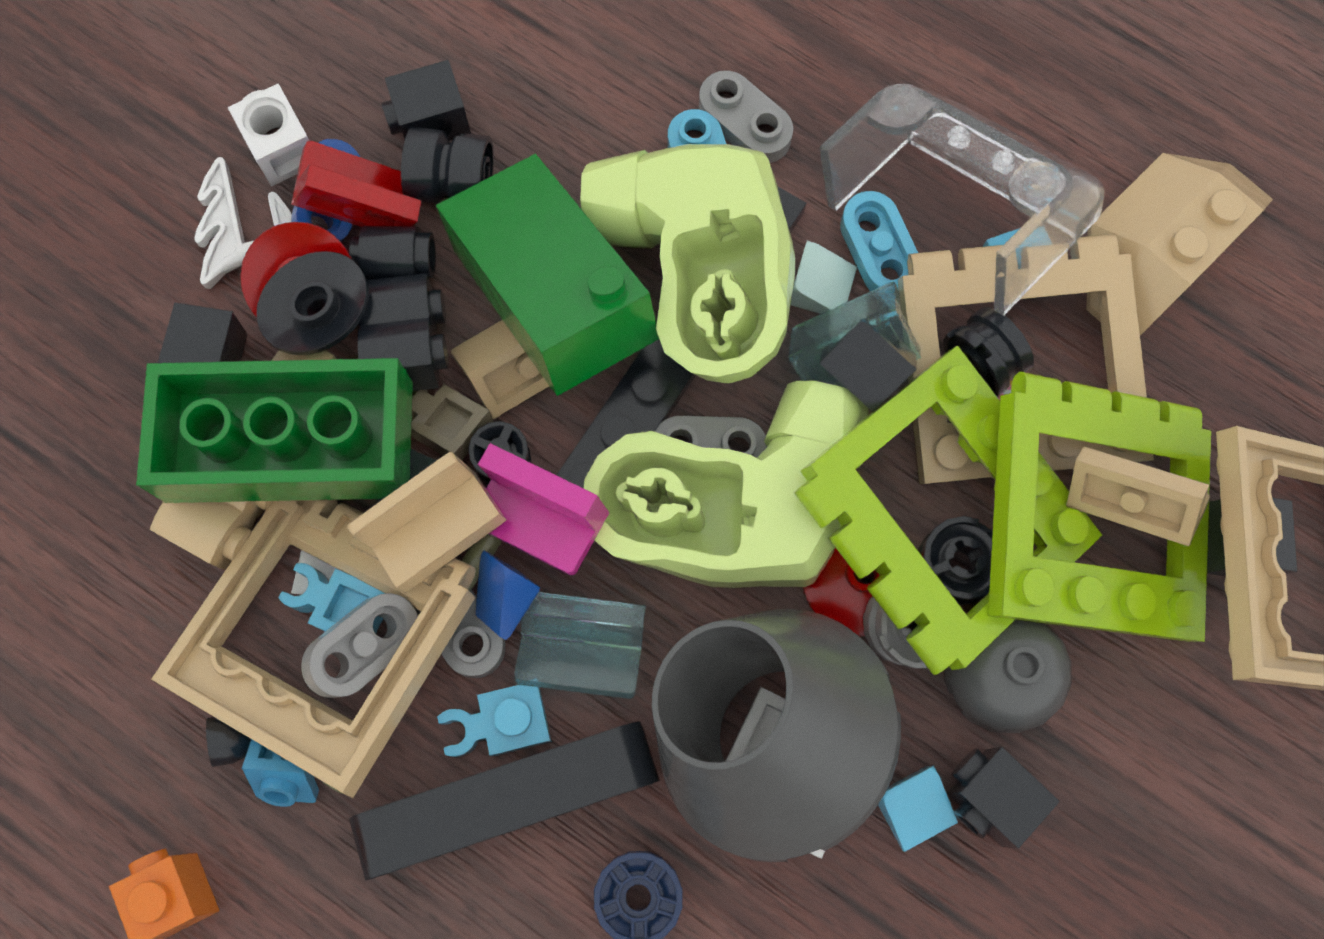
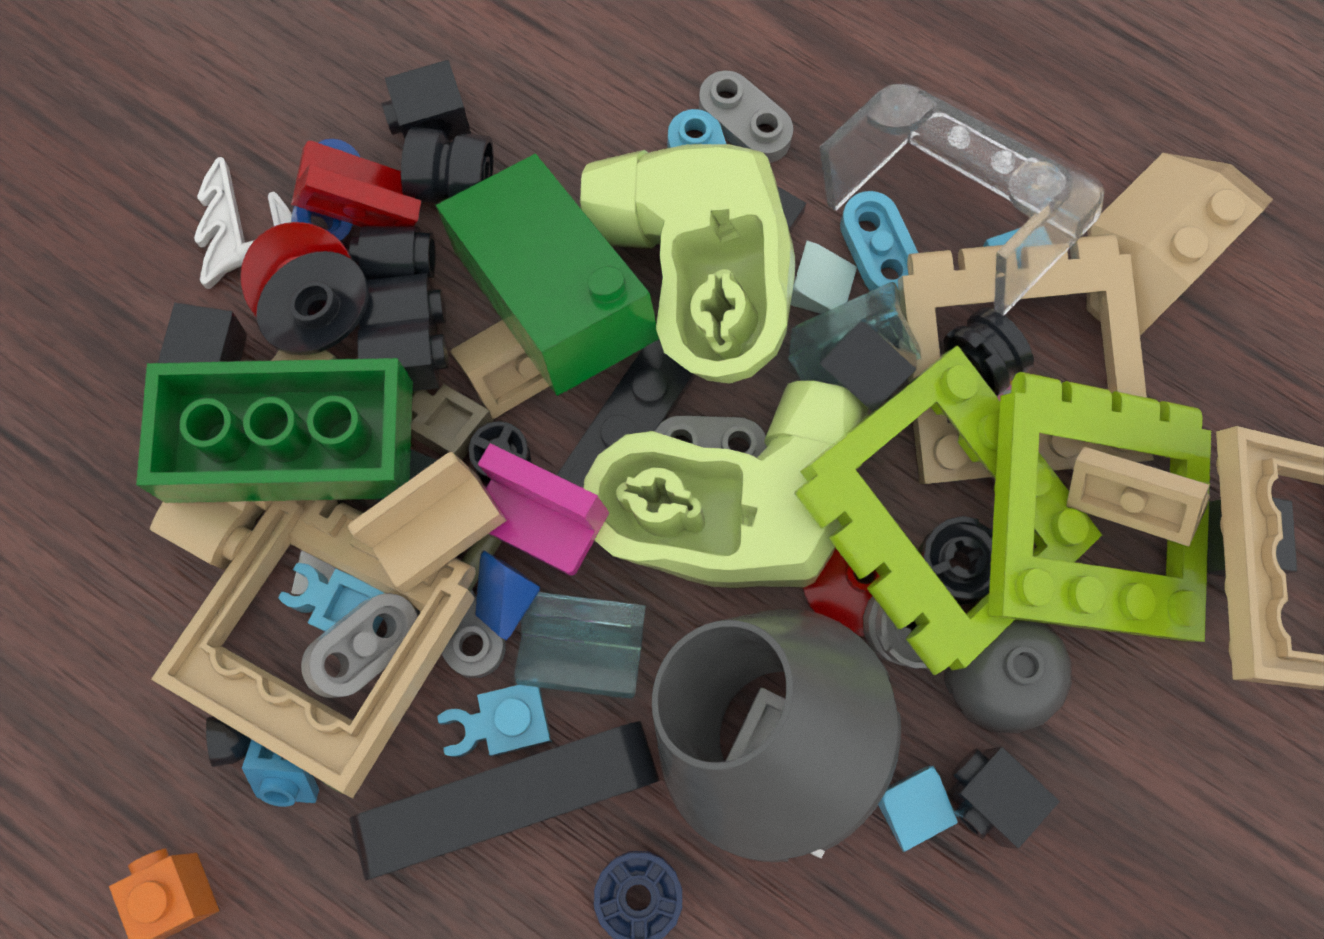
white brick [228,84,309,186] -> none

